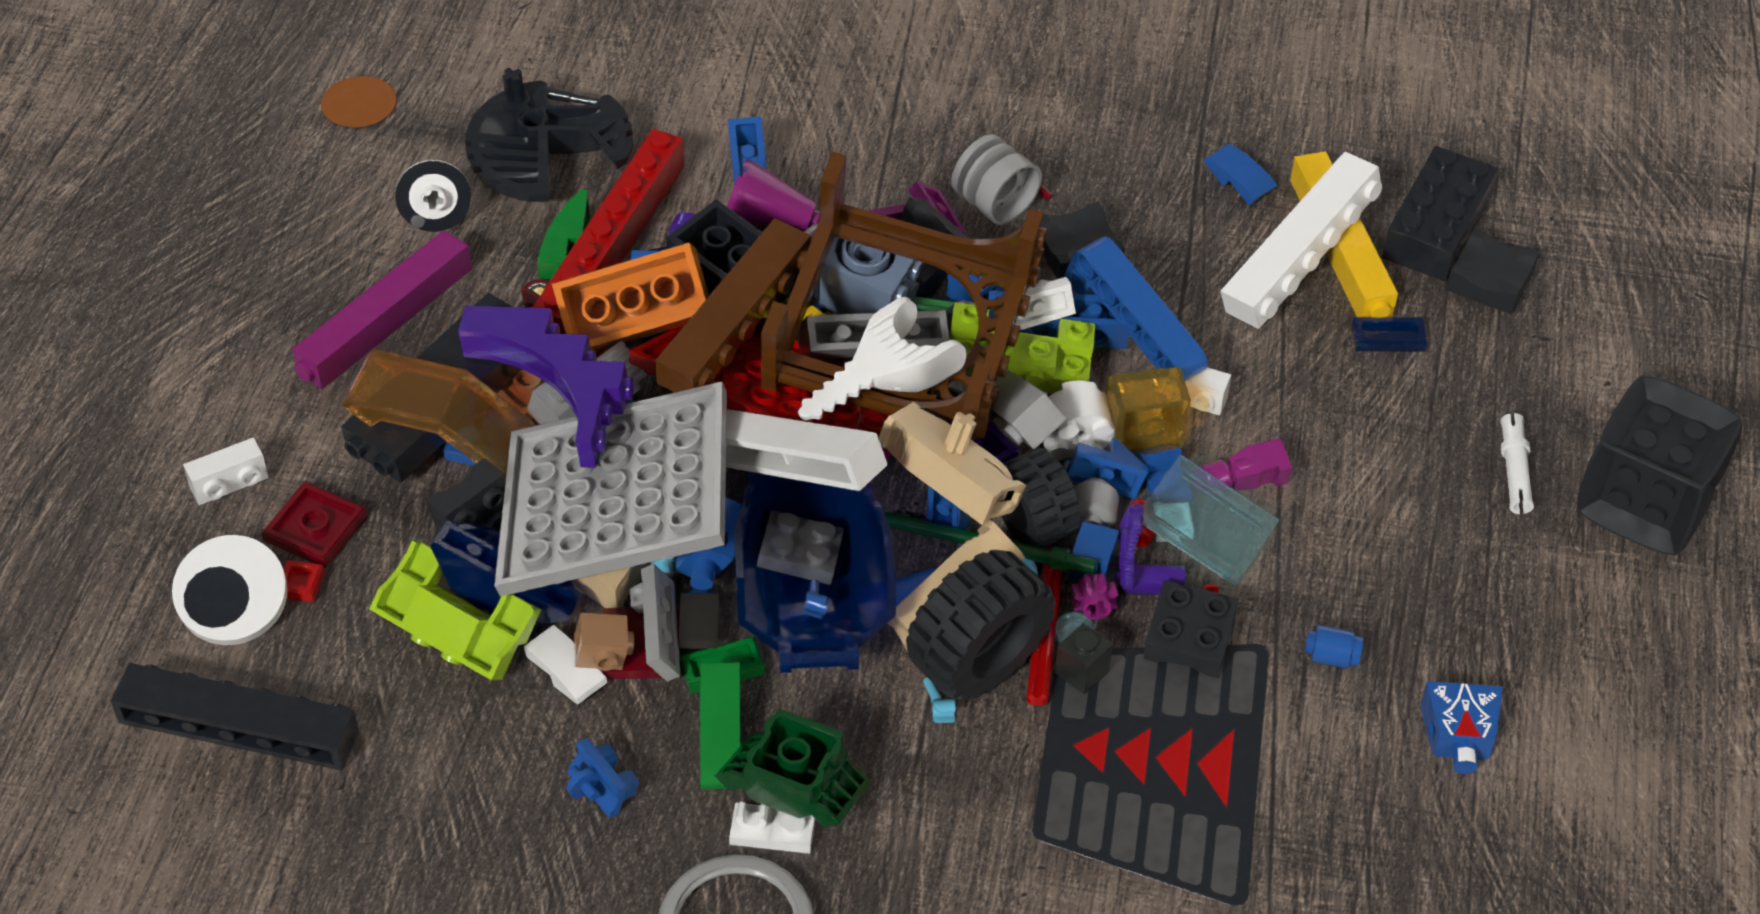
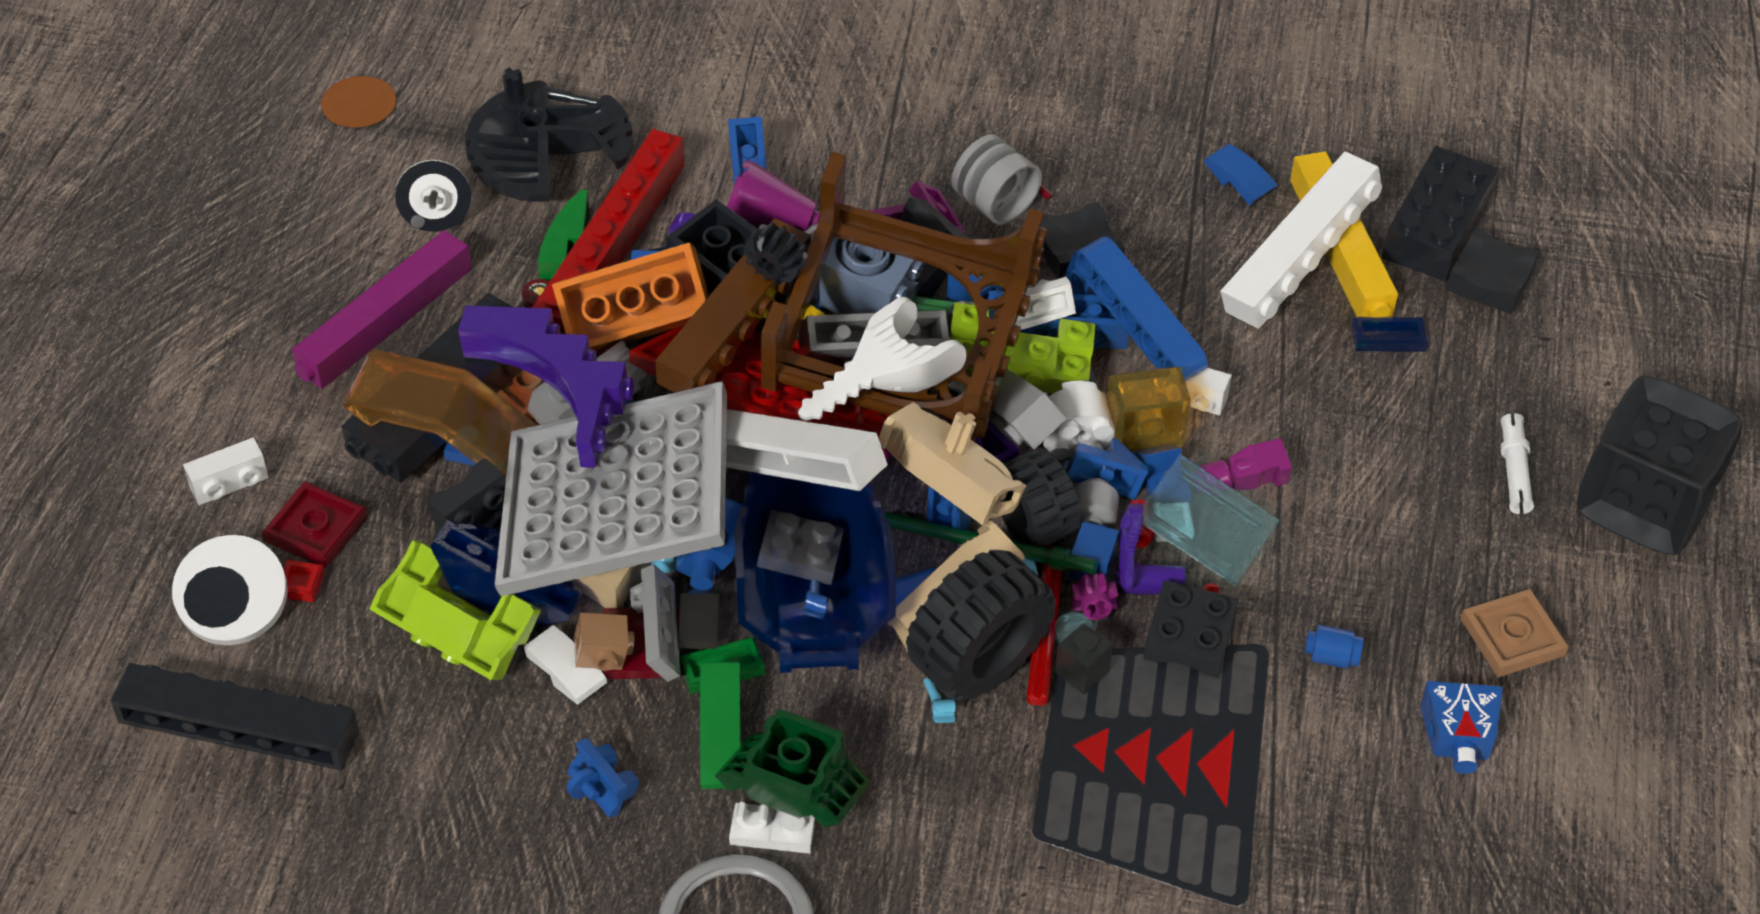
none -> black gear [743,222,808,285]
none -> medium nougat plate [1460,589,1568,678]

